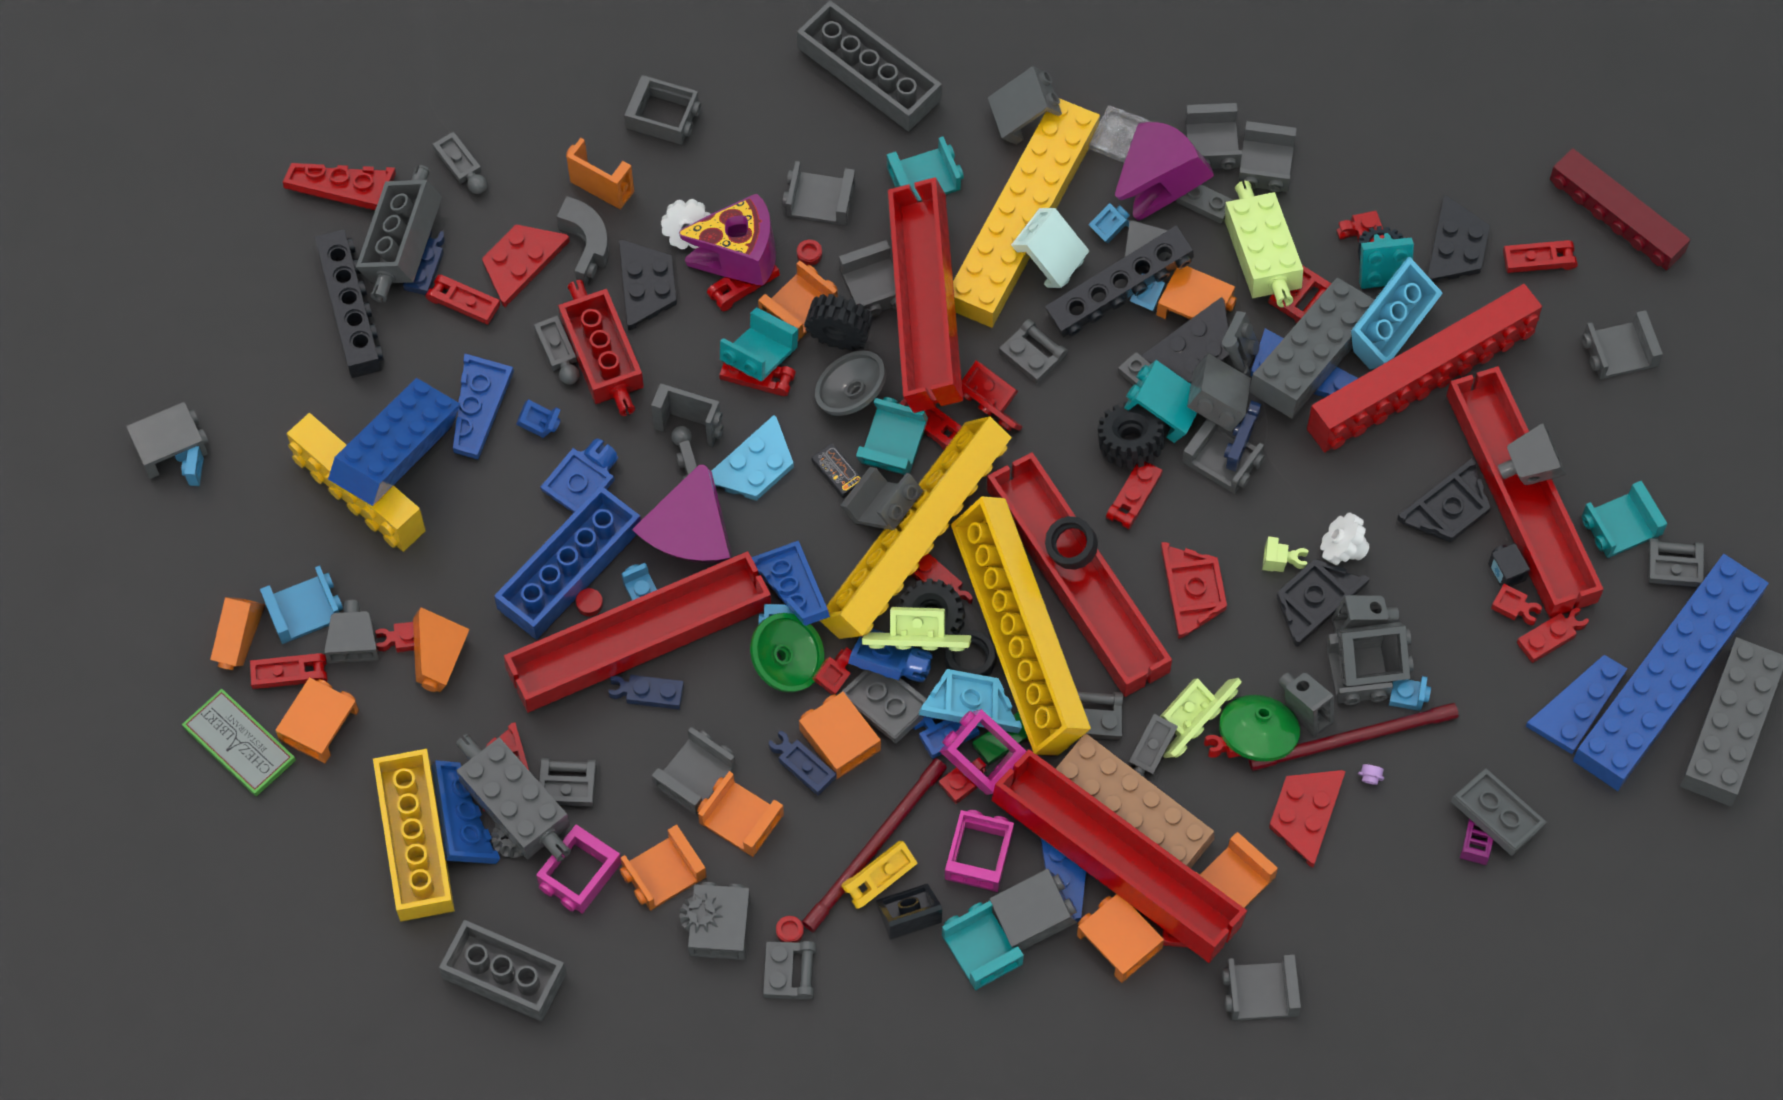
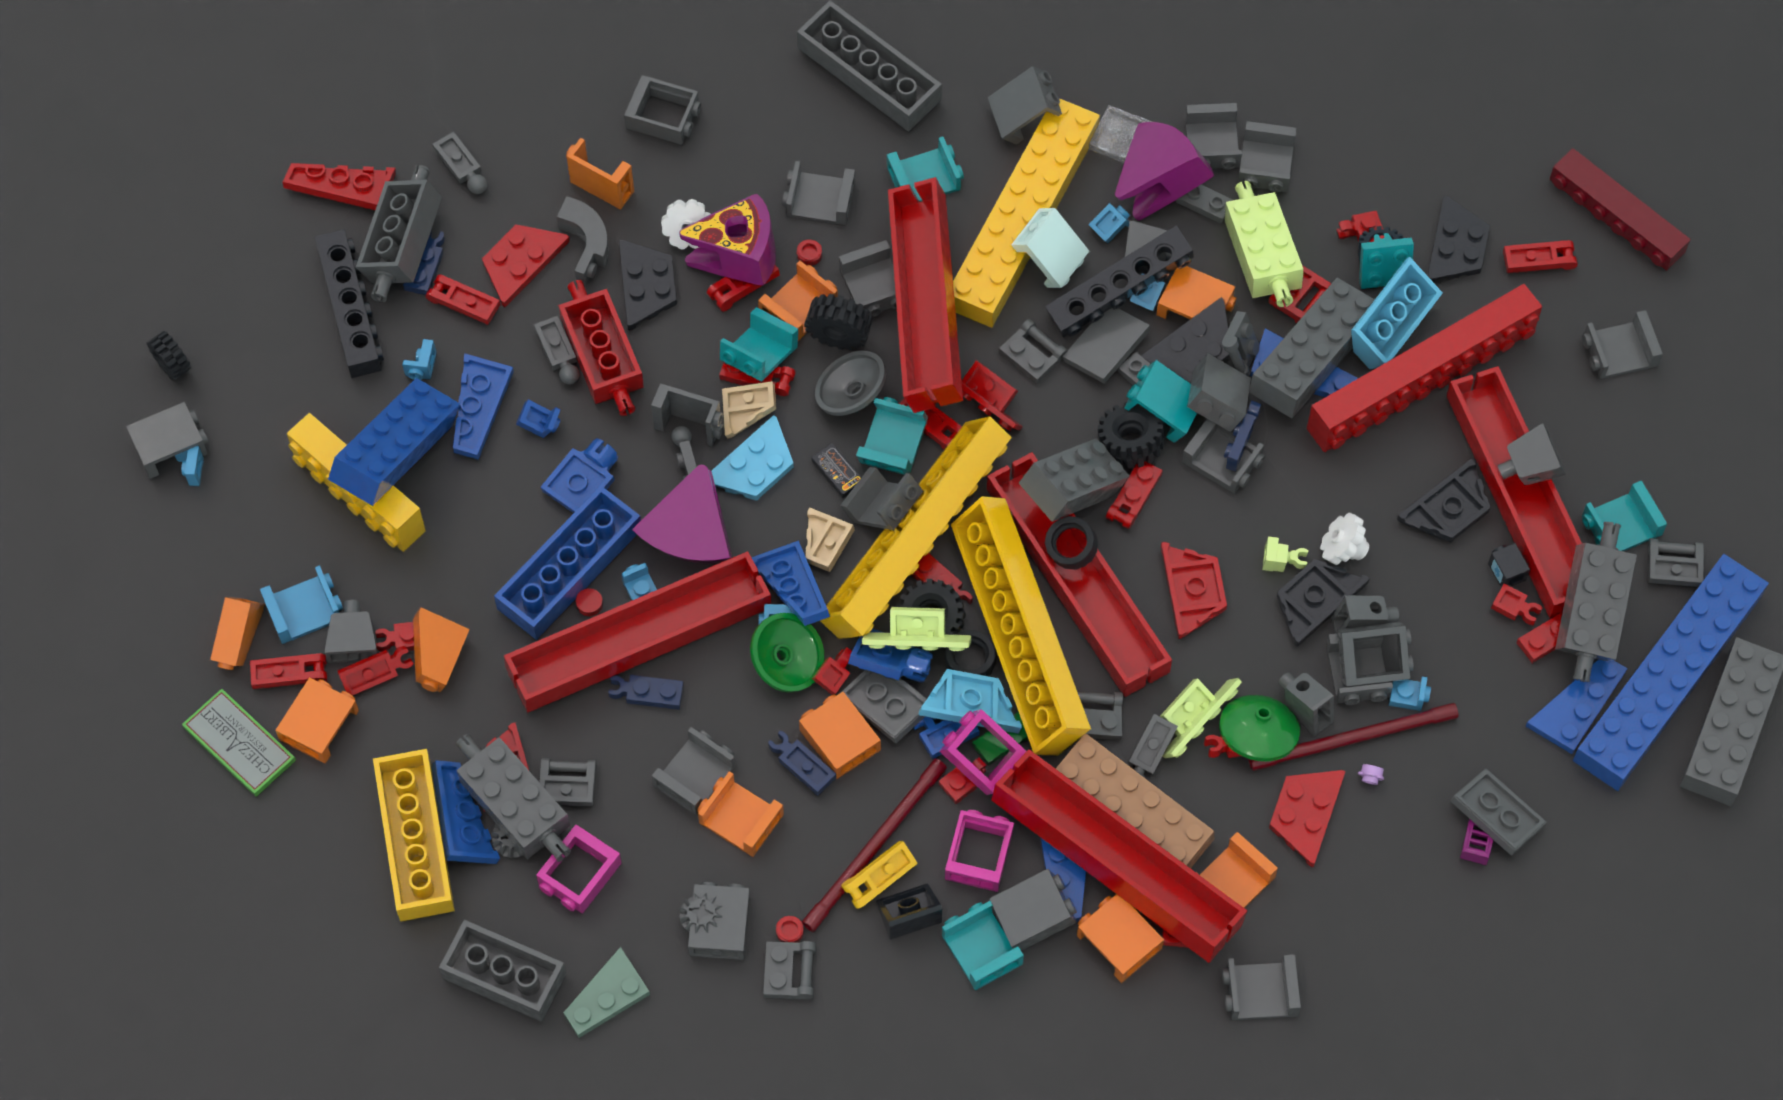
orange panel [619,825,707,911] -> none
none -> black tyre [146,331,191,380]
none -> red plate [337,646,414,695]
none -> dark azure bracket [402,339,437,380]
none -> sand green wing [563,947,650,1038]
none -> tan wing [722,382,776,439]
none -> tan wing [806,508,855,572]
none -> dark grey brick [1019,438,1130,522]
none -> dark grey tile [1063,308,1151,384]
none -> dark grey brick [1555,522,1637,682]

